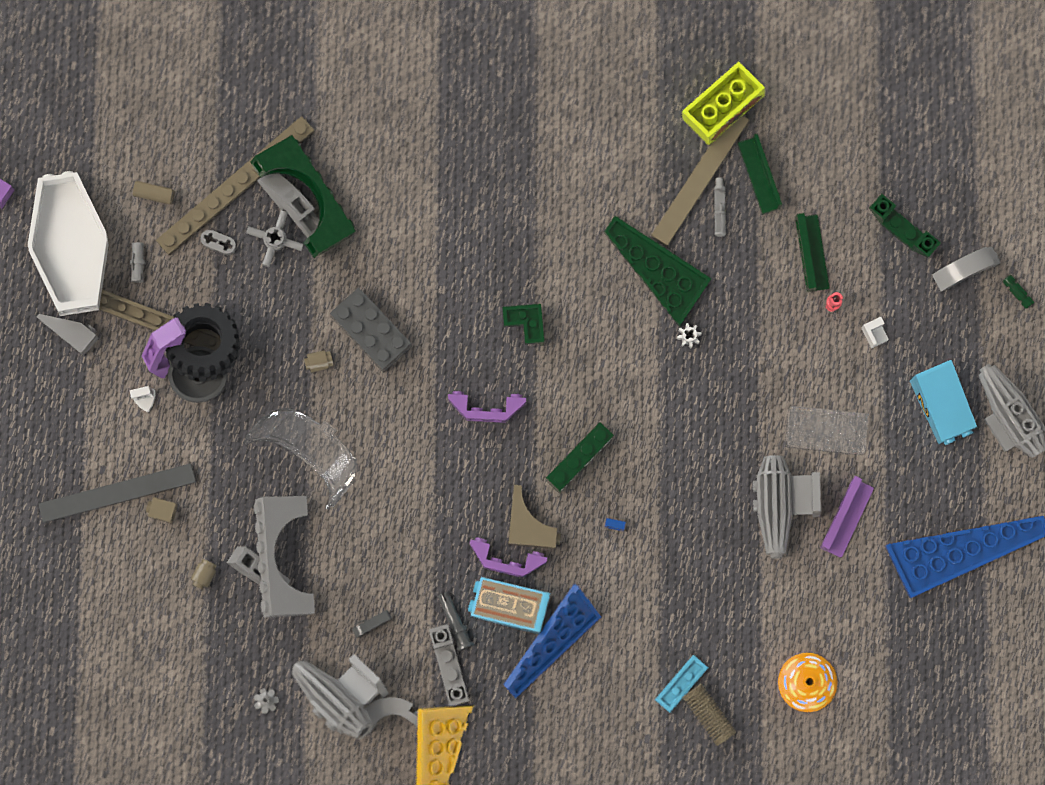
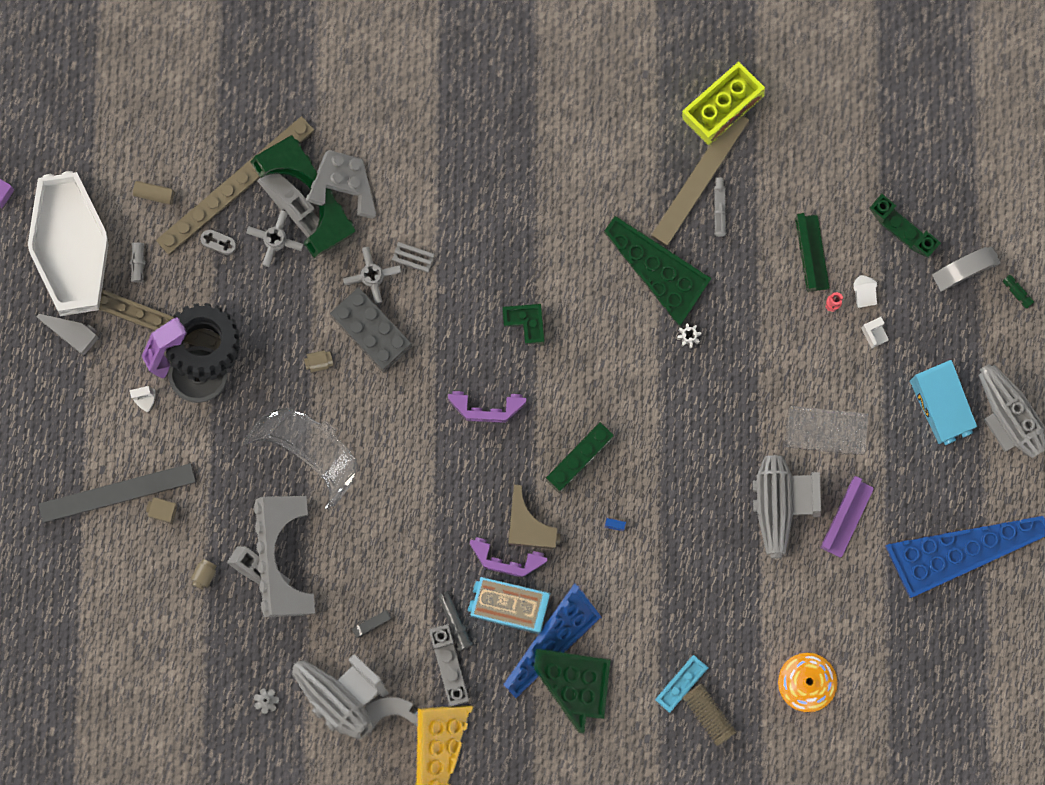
dark green panel [737,134,782,215] -> none
none -> light grey wing [306,150,376,219]
none -> light grey bar [343,247,401,304]
none -> light grey tile [392,242,434,273]
none -> dark green wing [534,649,611,733]
none -> white tile [854,275,877,308]

